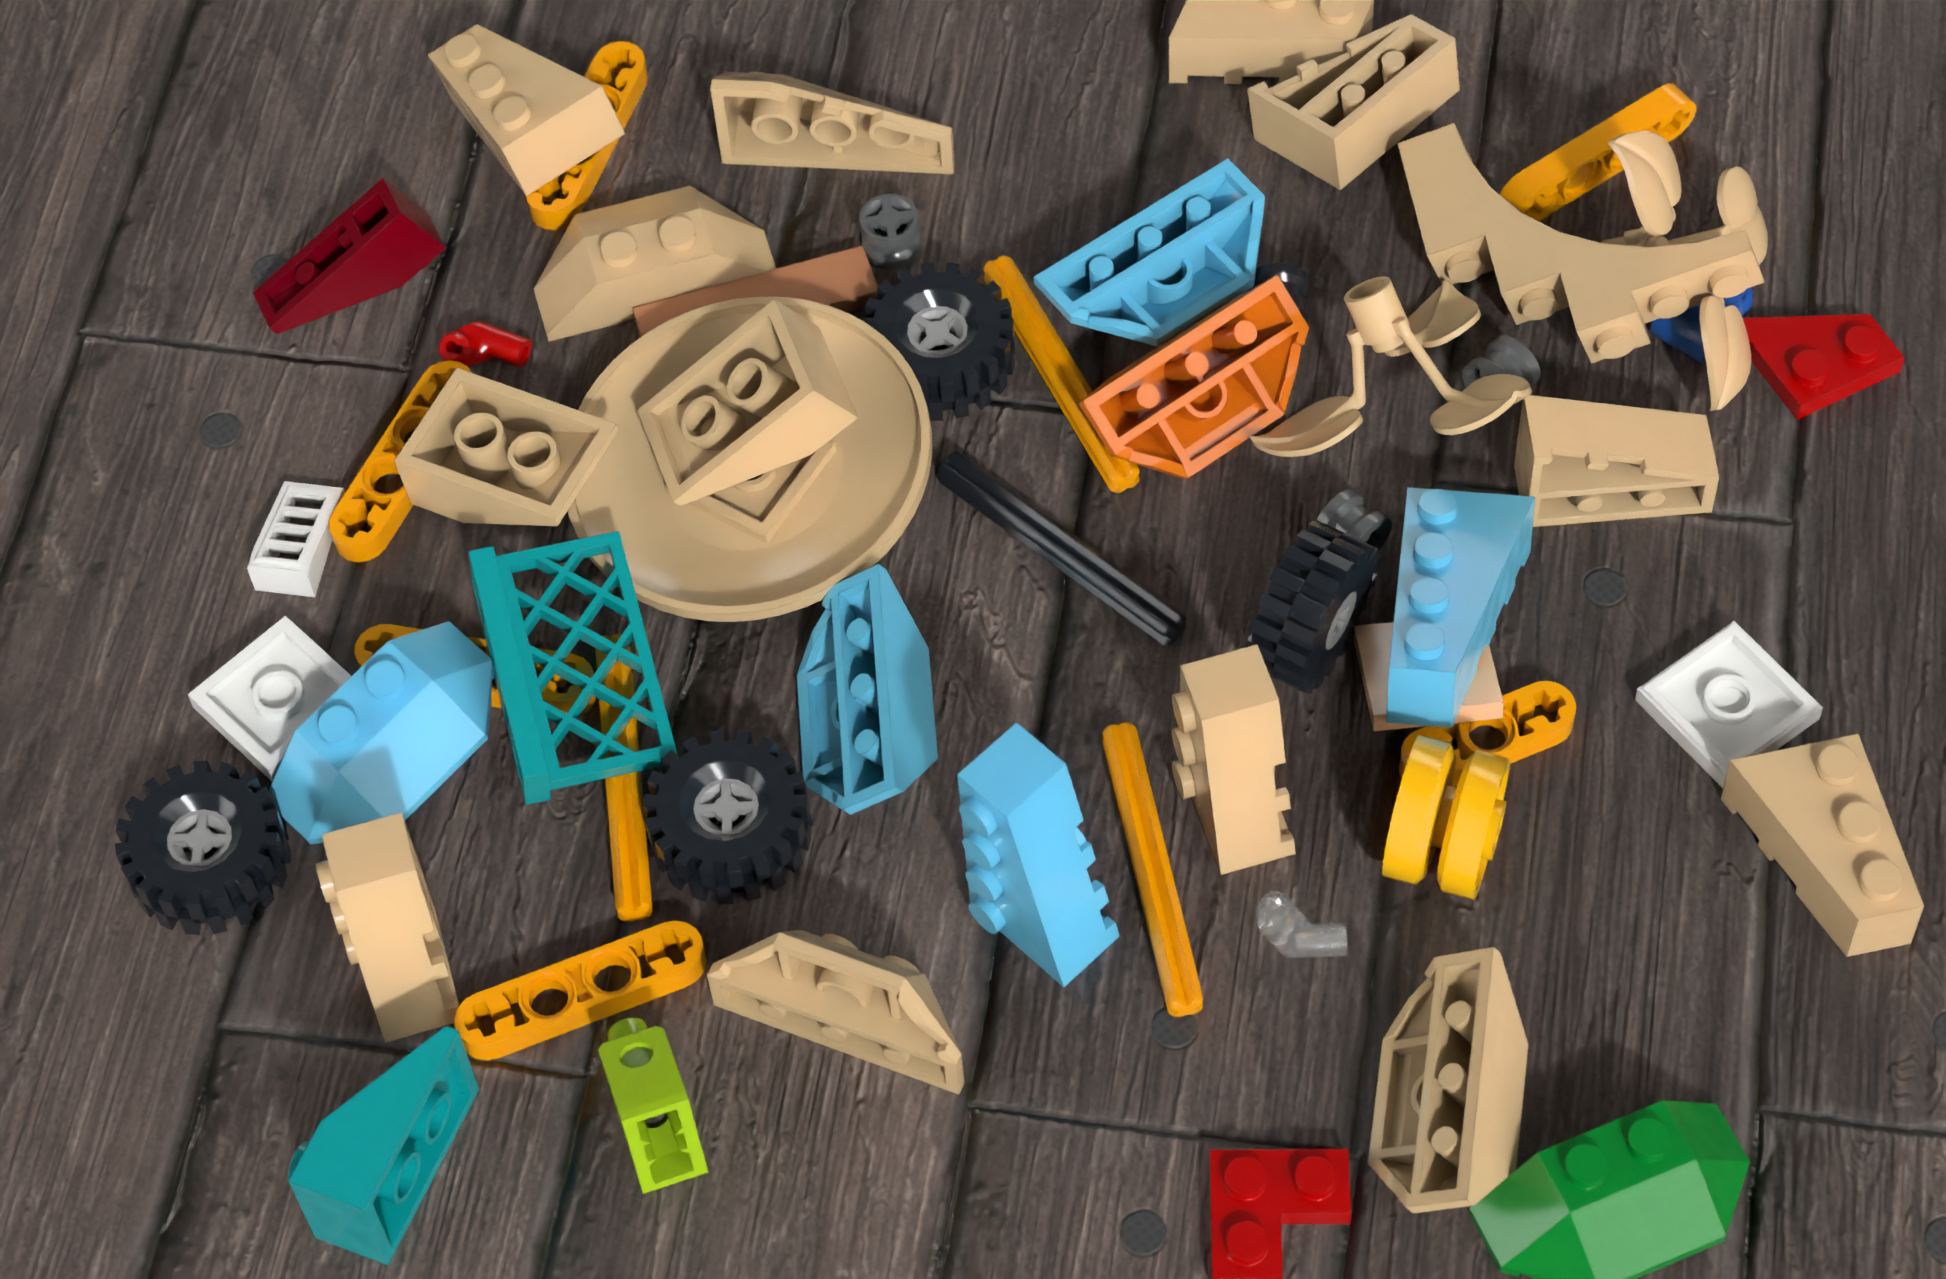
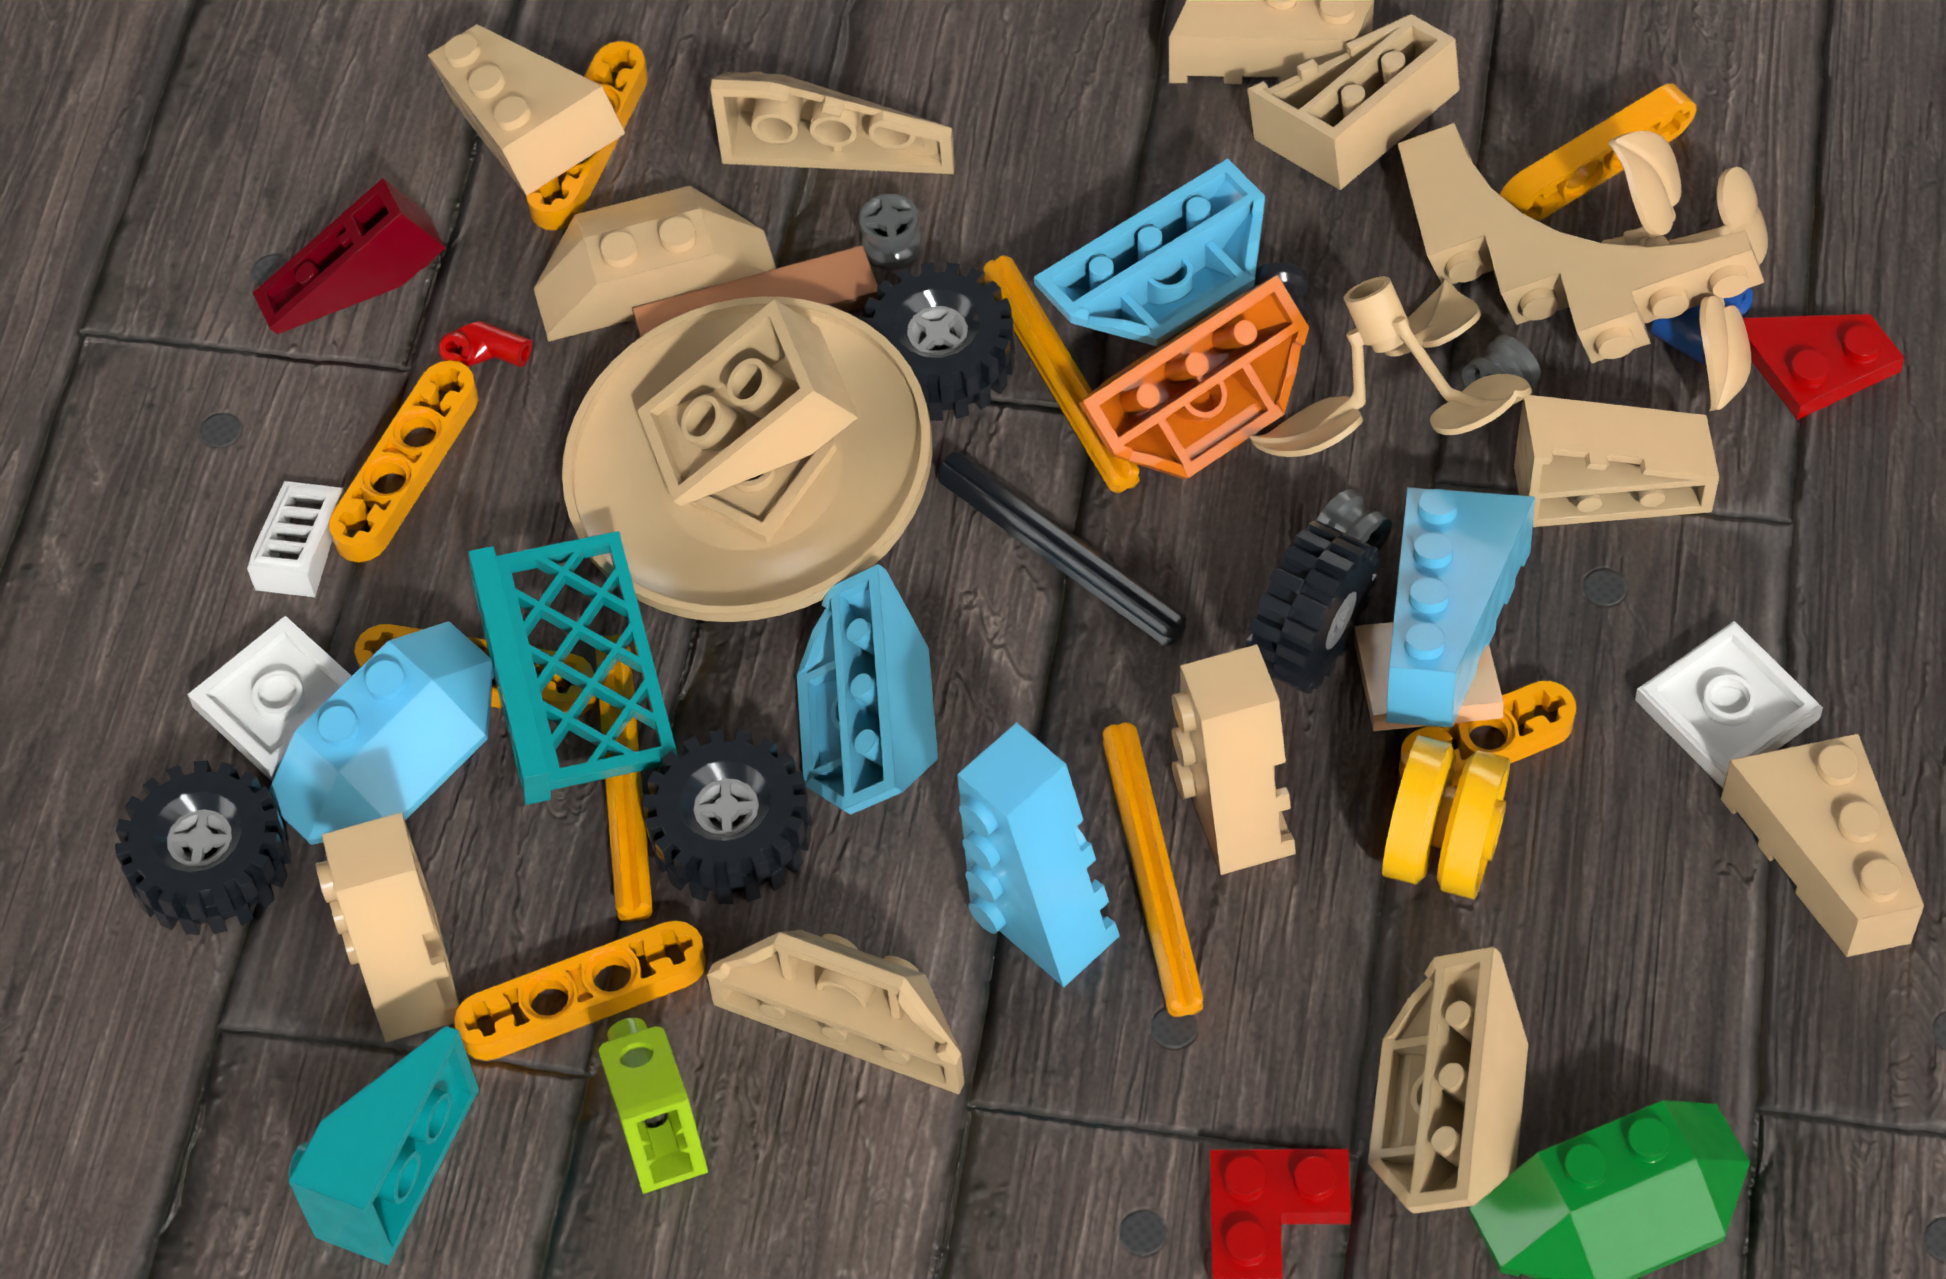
tan slope [394,368,619,526] -> none
clear arm [1255,891,1347,958] -> none

